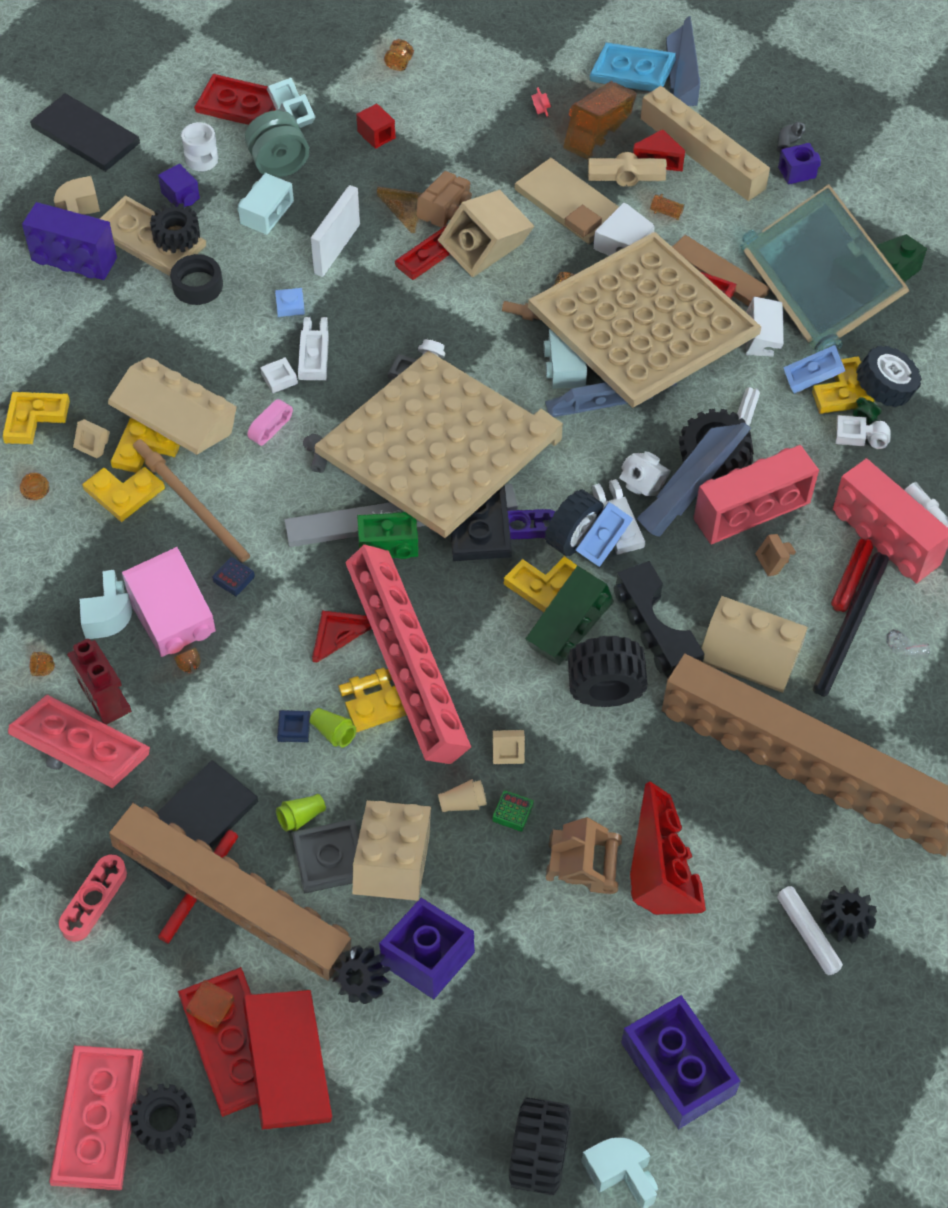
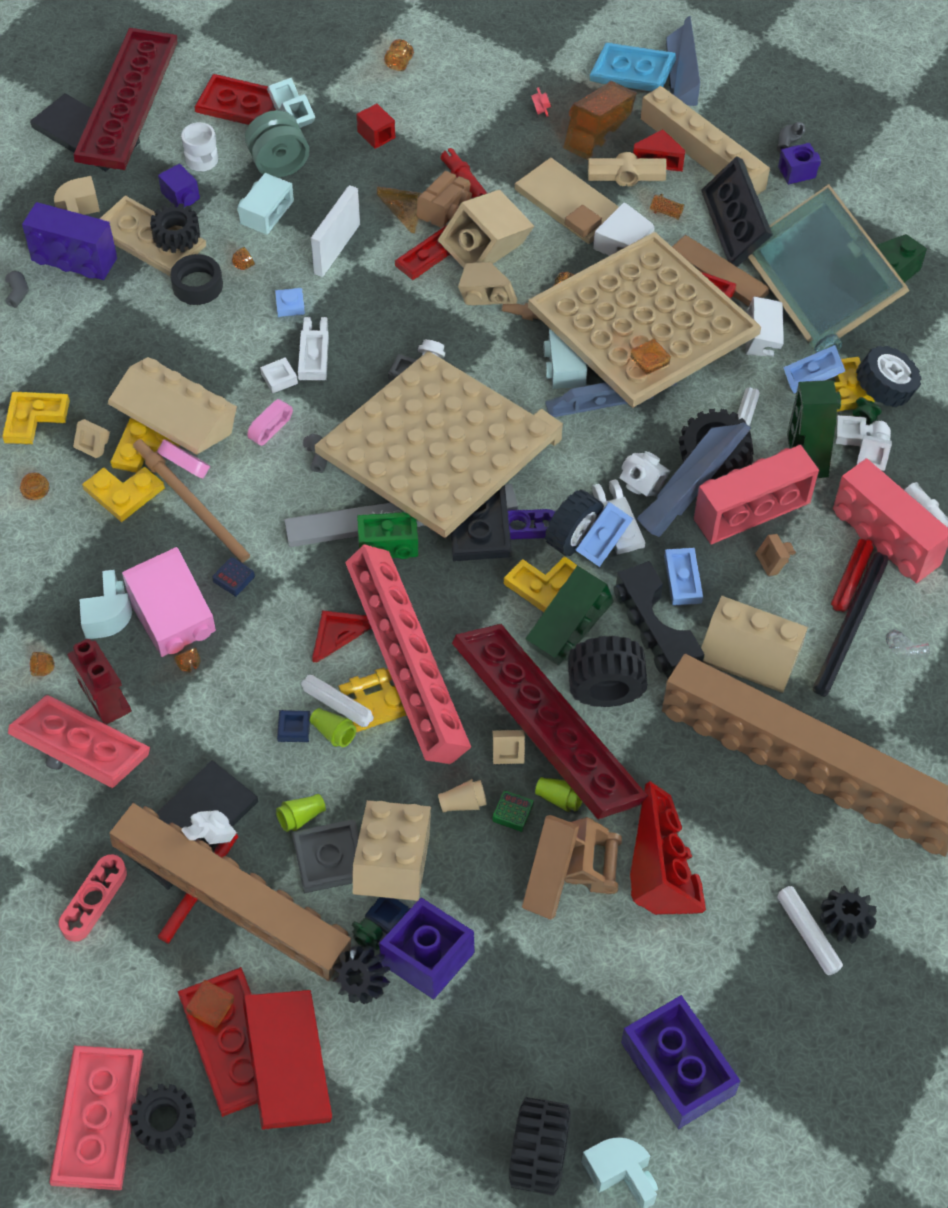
none -> dark grey arm [5,270,29,308]
none -> dark red plate [73,28,178,170]
none -> bright pink beam [157,439,211,479]
none -> white plate [181,810,237,844]
none -> clear orange hinge [232,246,255,270]
none -> white axle [301,675,374,727]
none -> dark green plate [352,918,384,950]
none -> dark blue tile [365,897,411,934]
none -> red pin [441,148,488,199]
none -> dark red plate [452,624,648,820]
none -> tan slope [458,262,517,305]
none -> medium nougat tile [522,815,579,920]
none -> lime cone [535,777,583,812]
none -> clear orange plate [630,339,671,375]
none -> light blue plate [664,548,703,605]
none -> black tile [701,156,773,267]
none -> dark green wedge [787,380,841,478]
none -> white plate [857,435,892,471]

